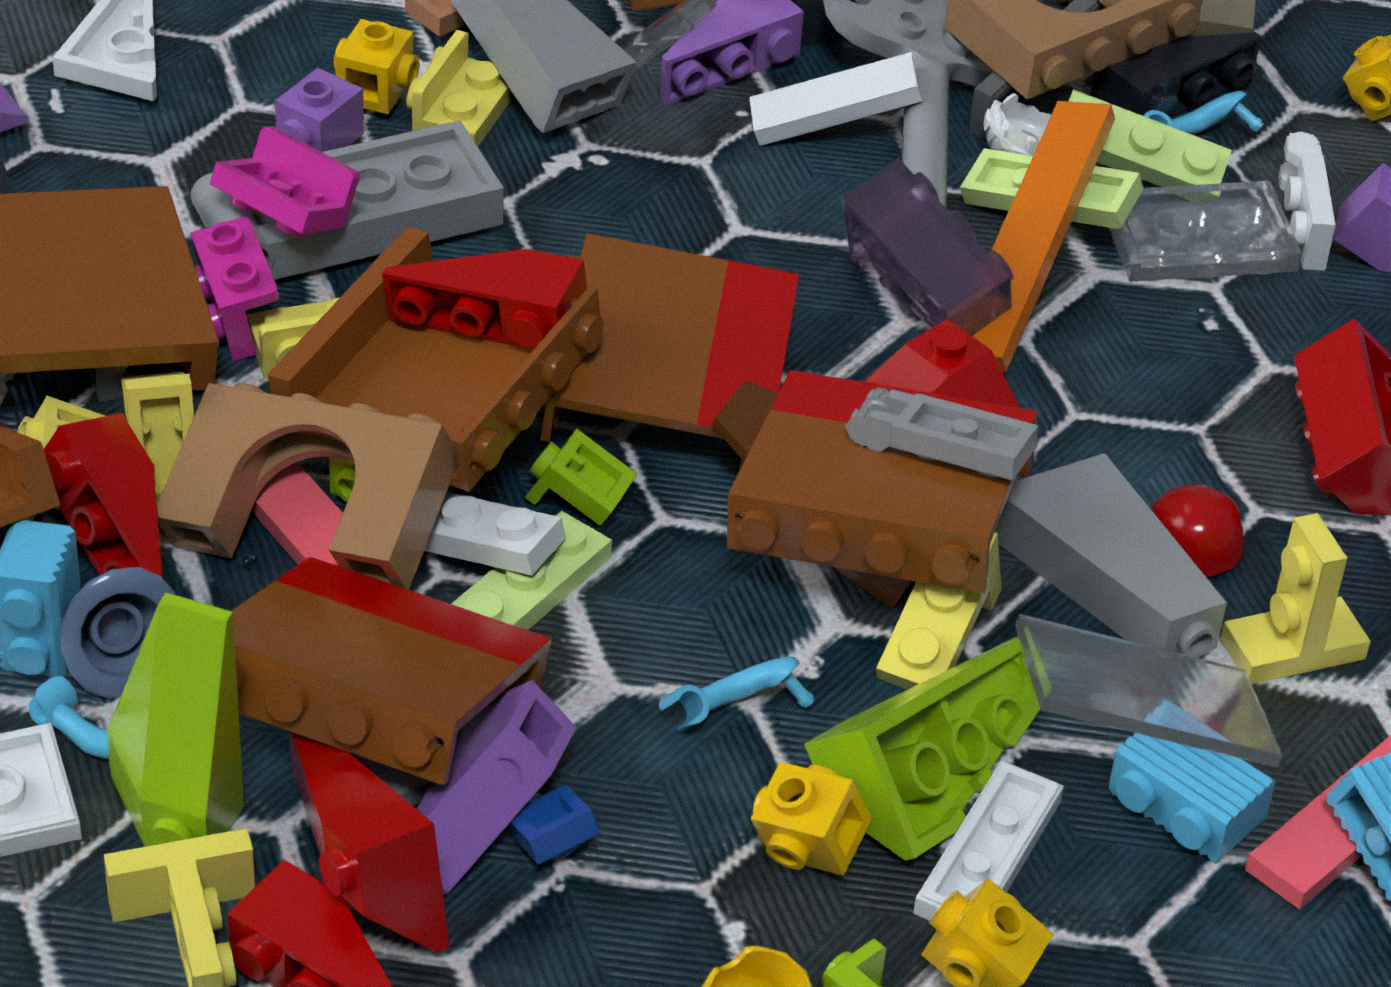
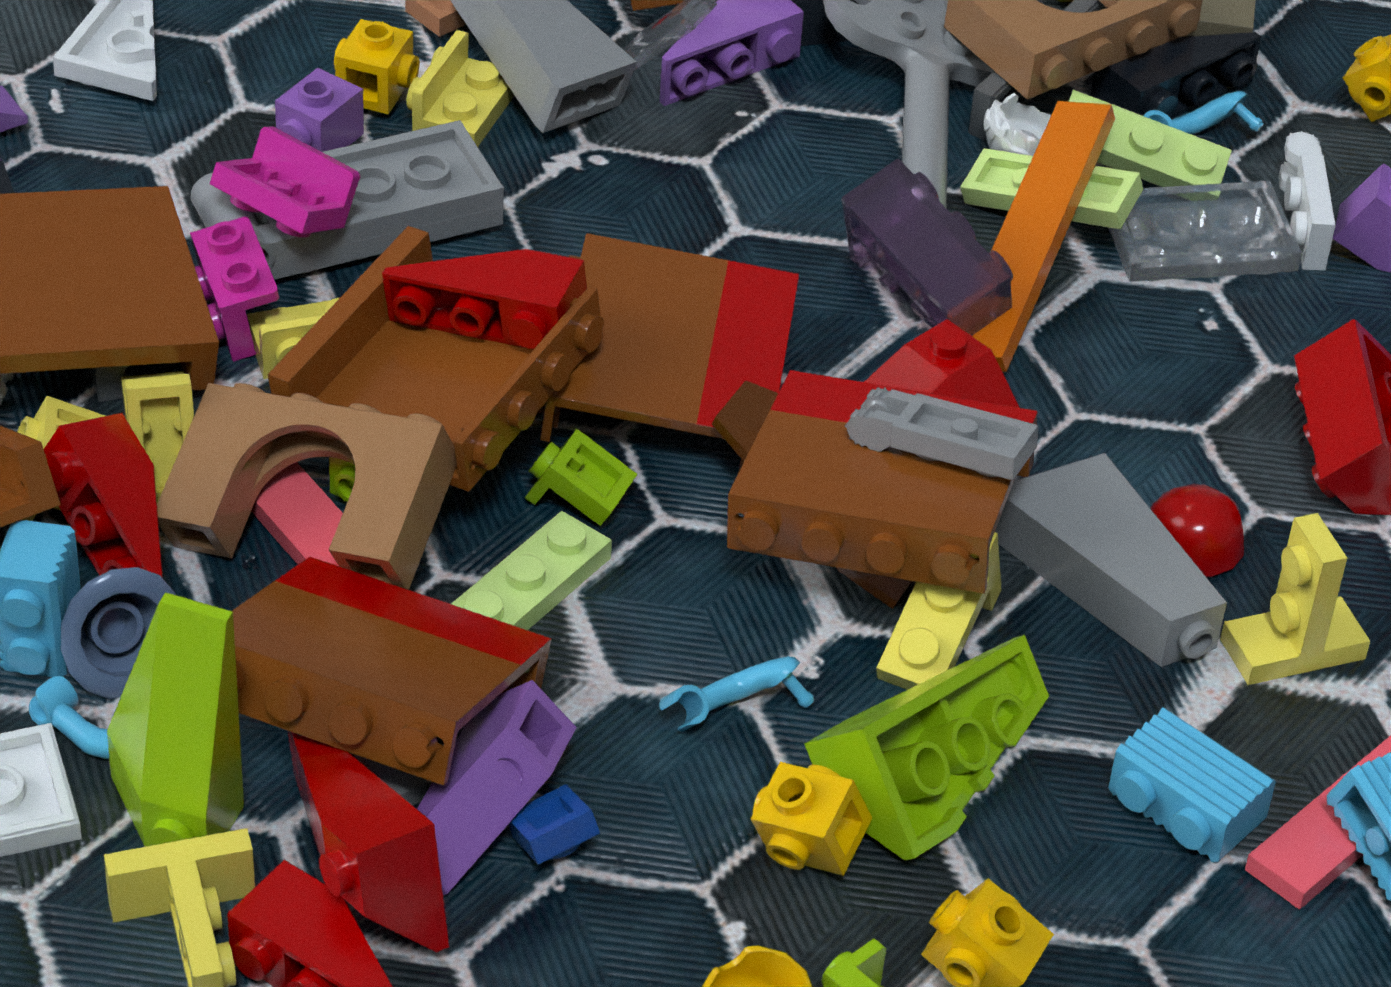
white plate [424,492,566,576] -> none
white tile [749,52,922,146] -> none
white tile [913,760,1064,921] -> none
clear piece [1015,614,1282,767] -> none

